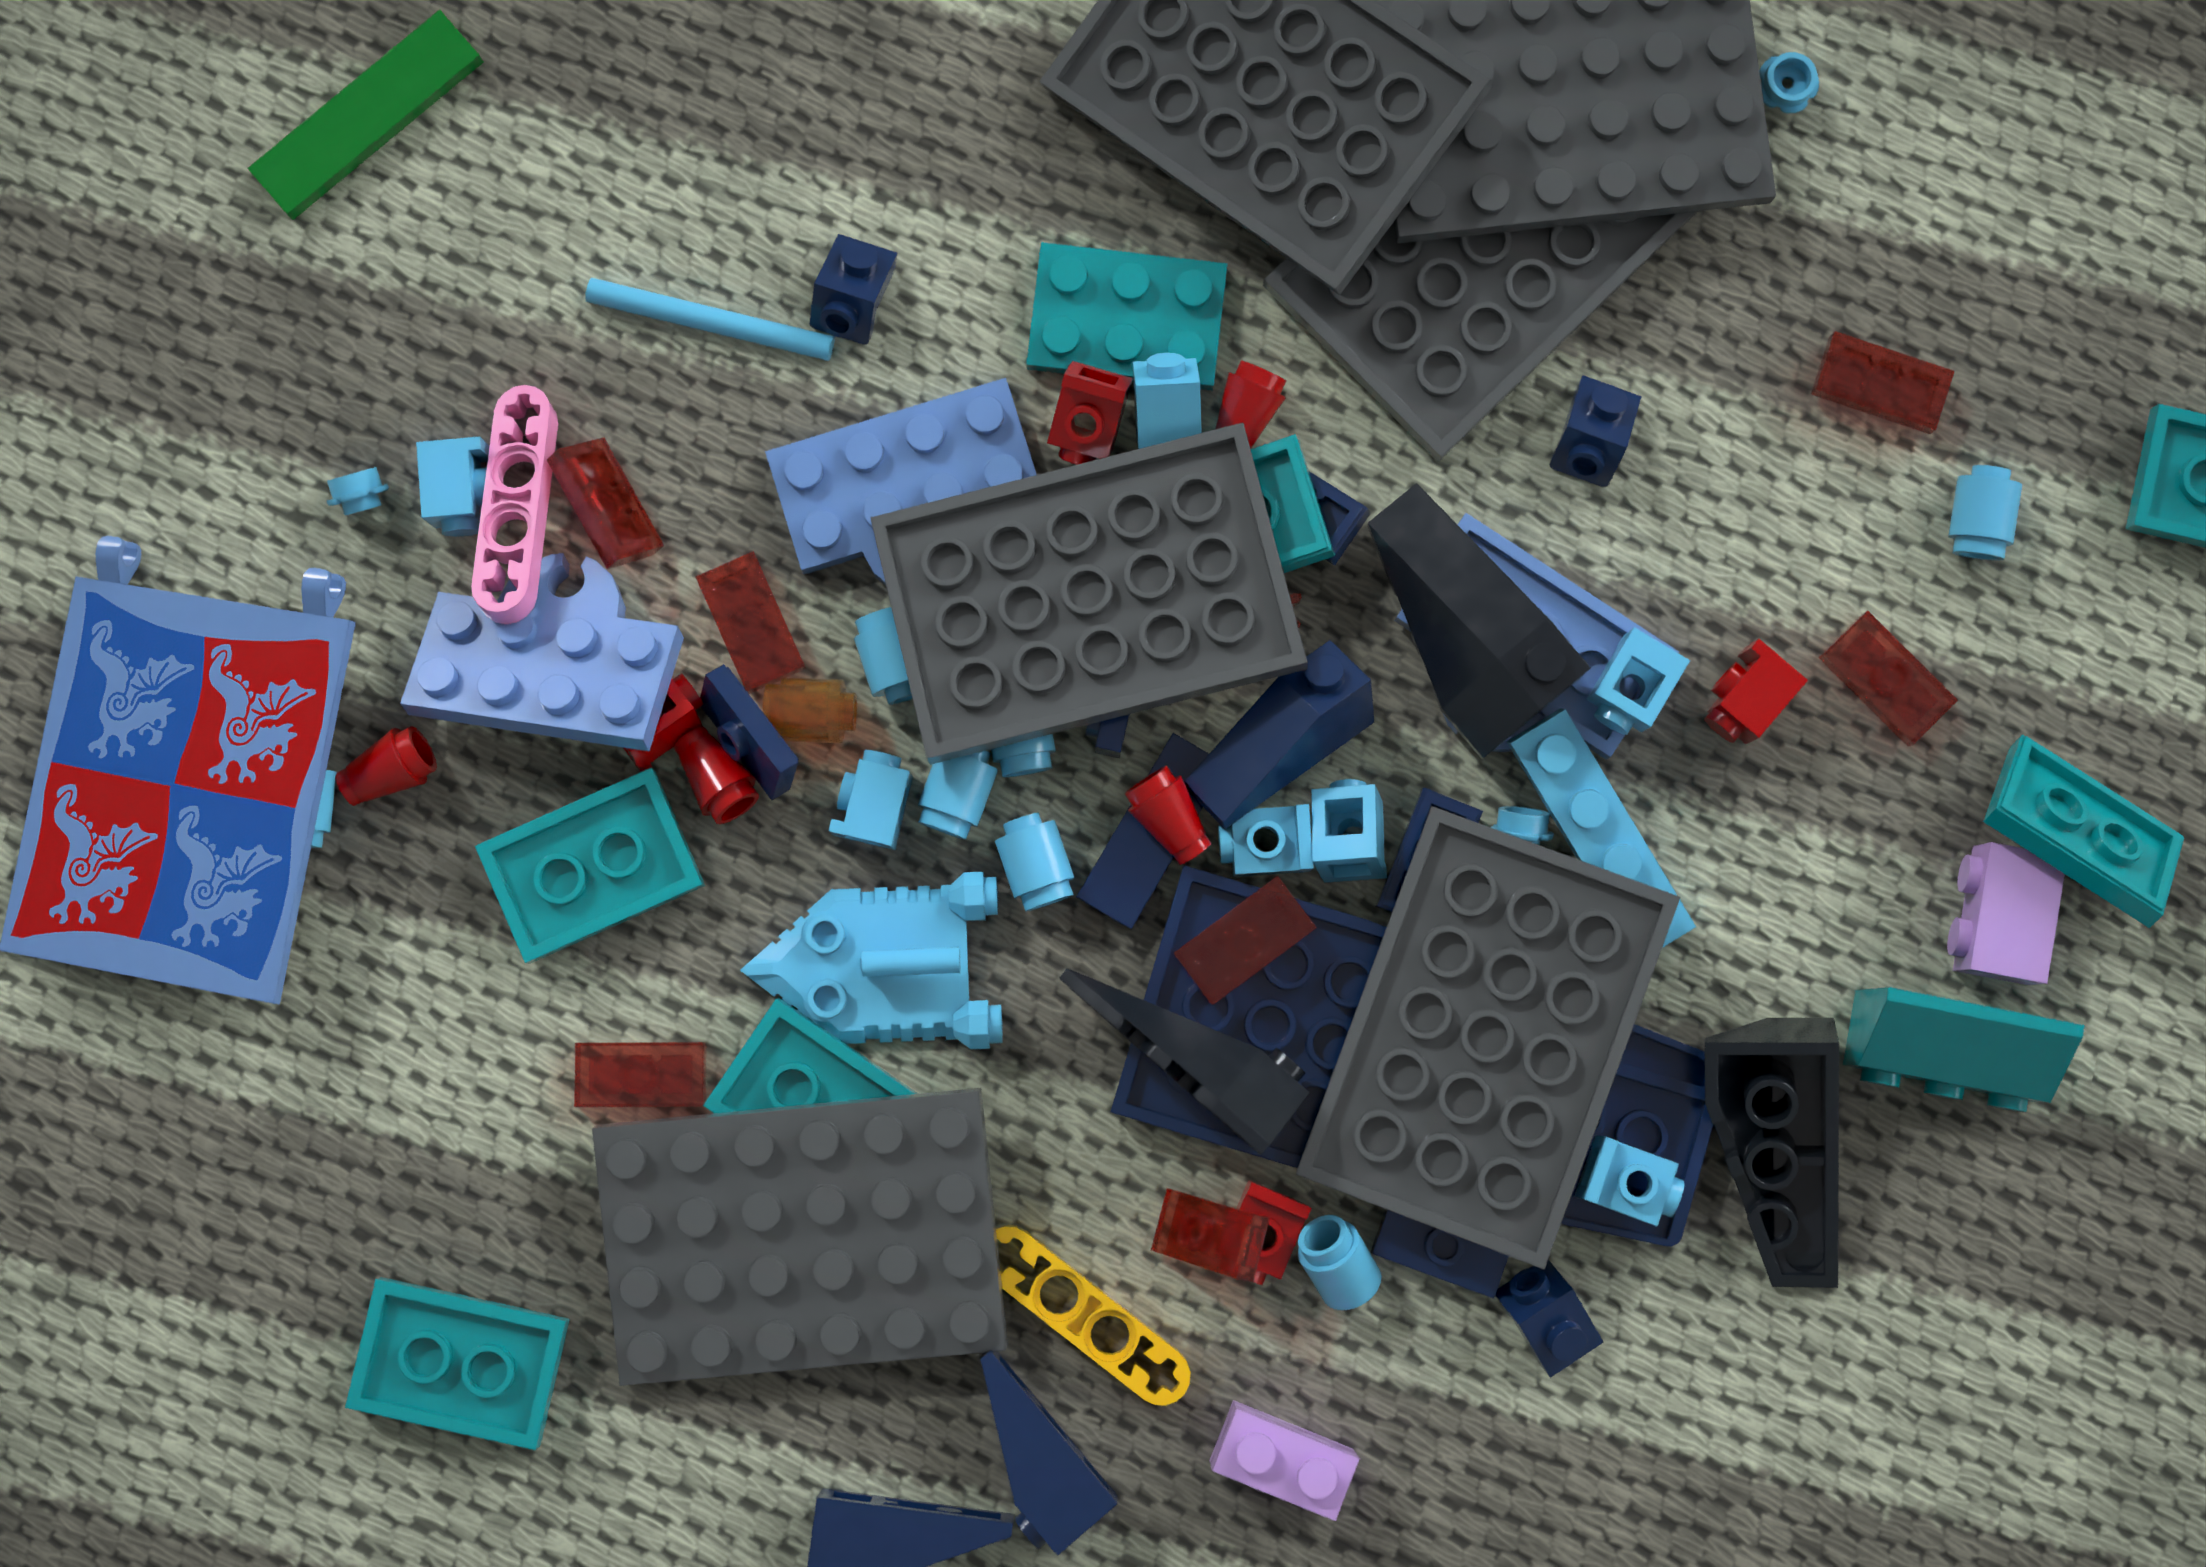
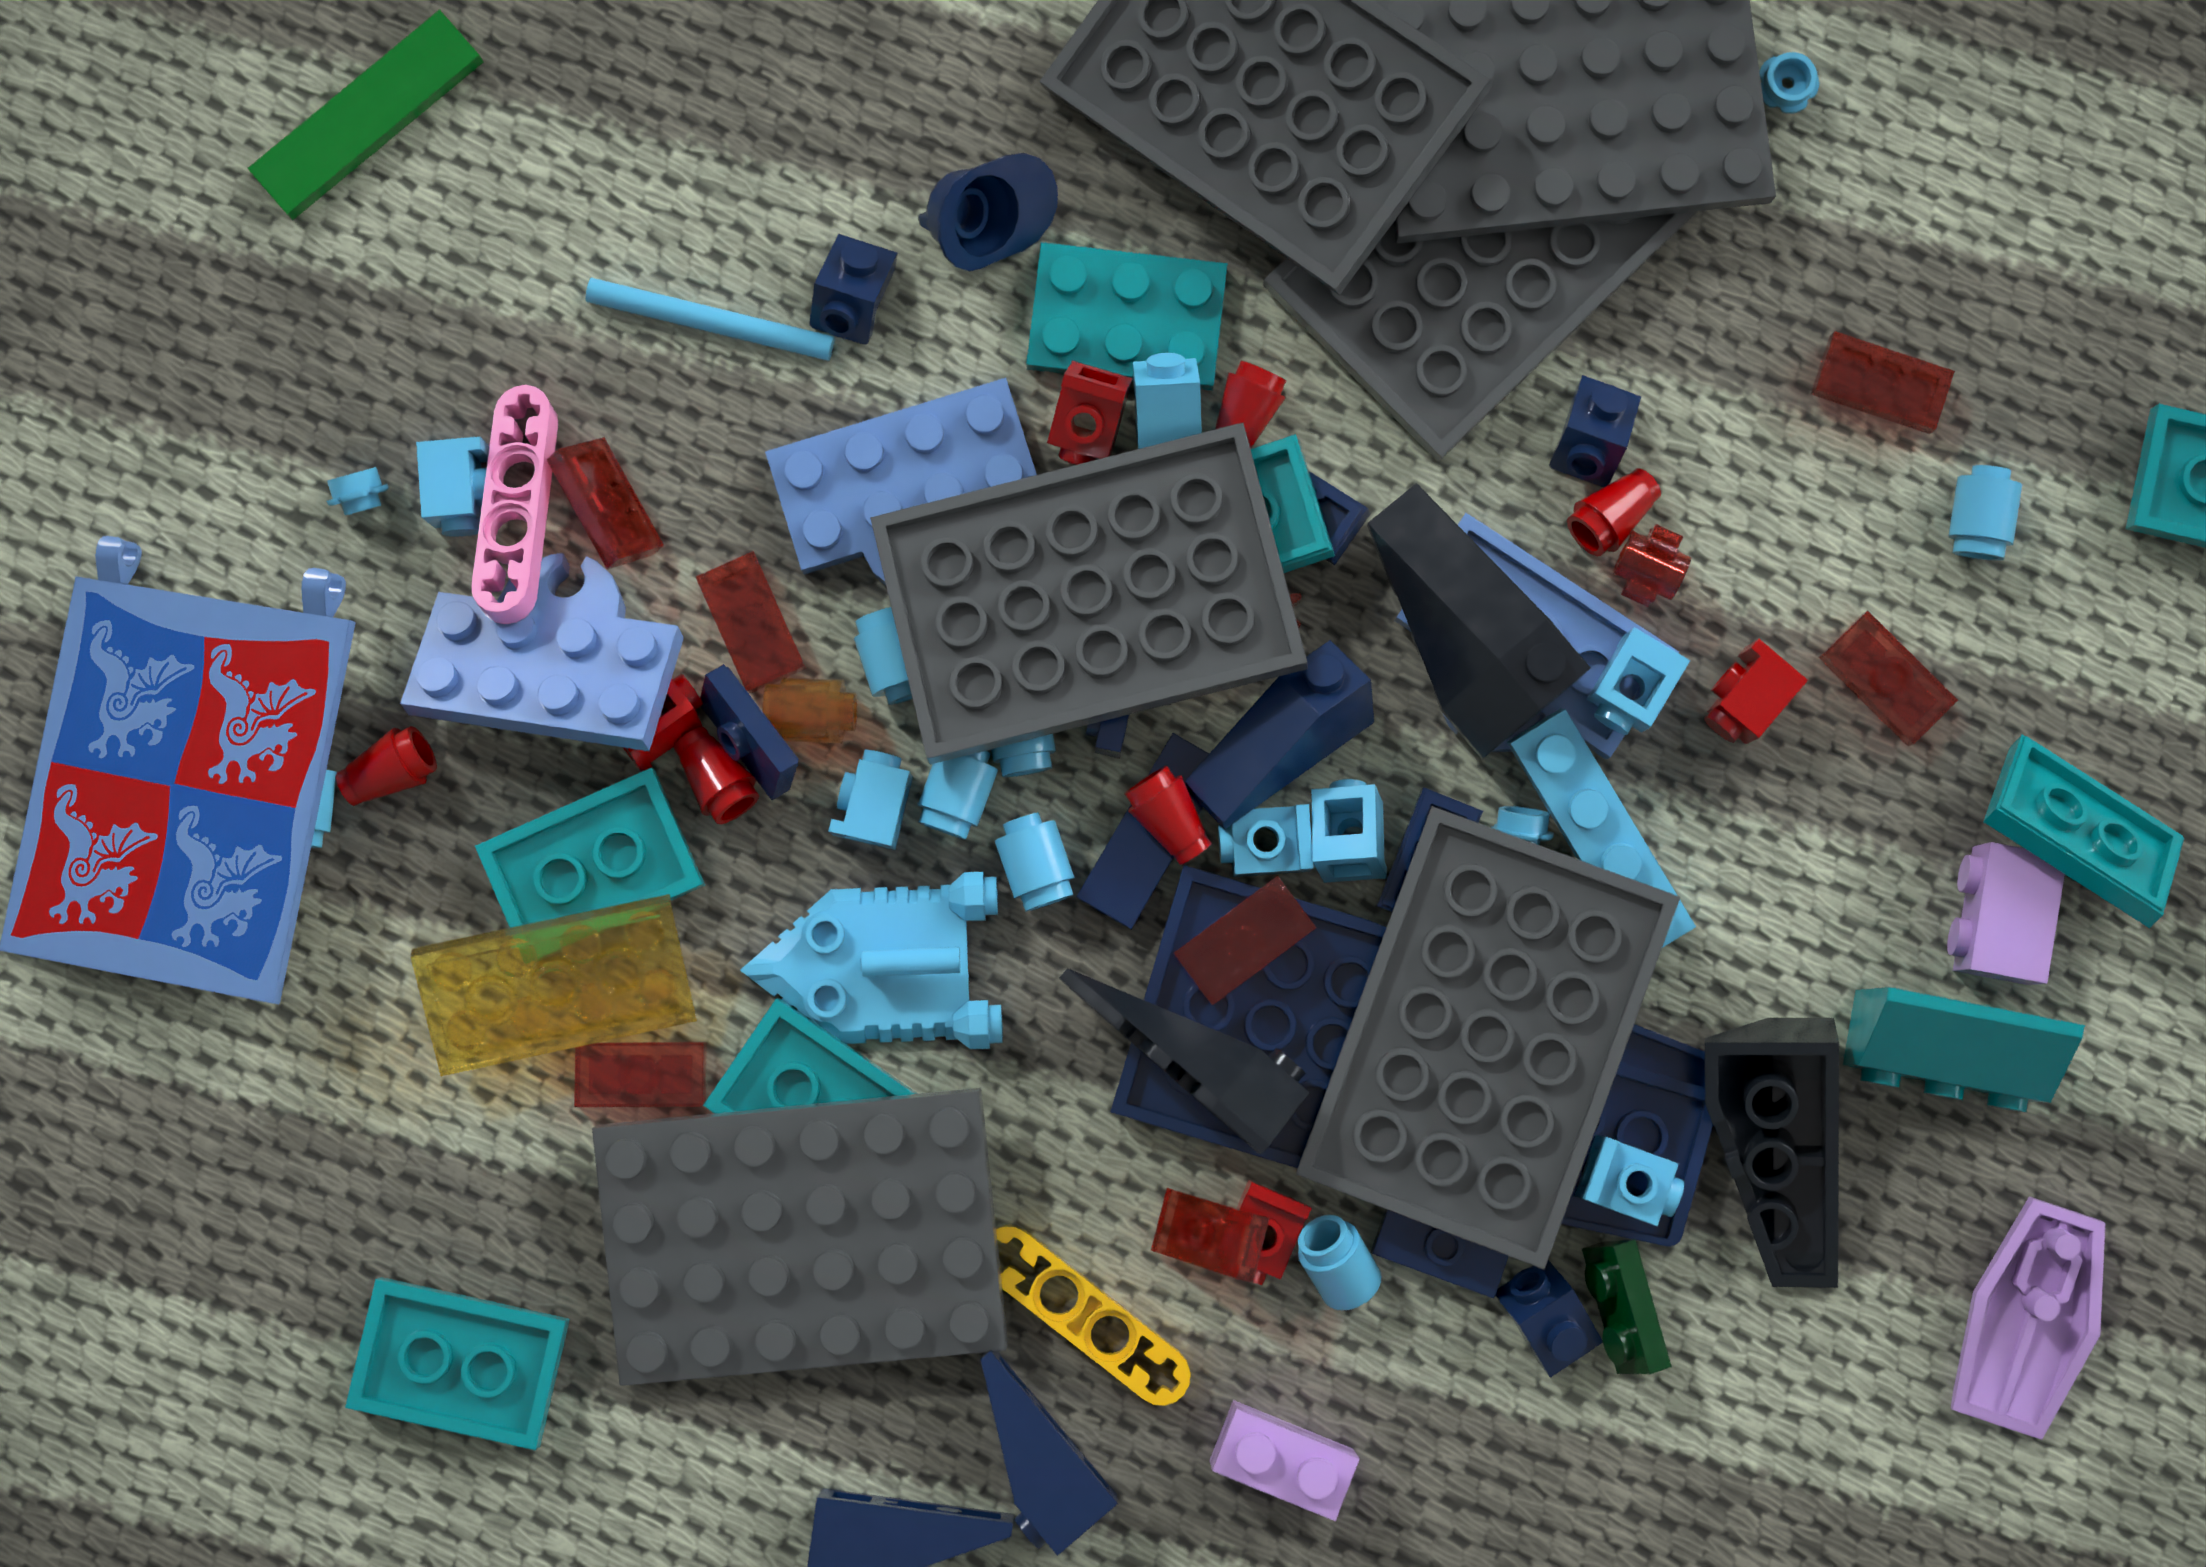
none -> clear yellow plate [410,894,697,1076]
none -> dark blue piece [918,153,1058,271]
none -> red cone [1567,468,1661,557]
none -> dark green plate [1581,1239,1672,1375]
none -> clear red gear [1612,524,1692,607]
none -> lavender piece [1951,1197,2105,1440]

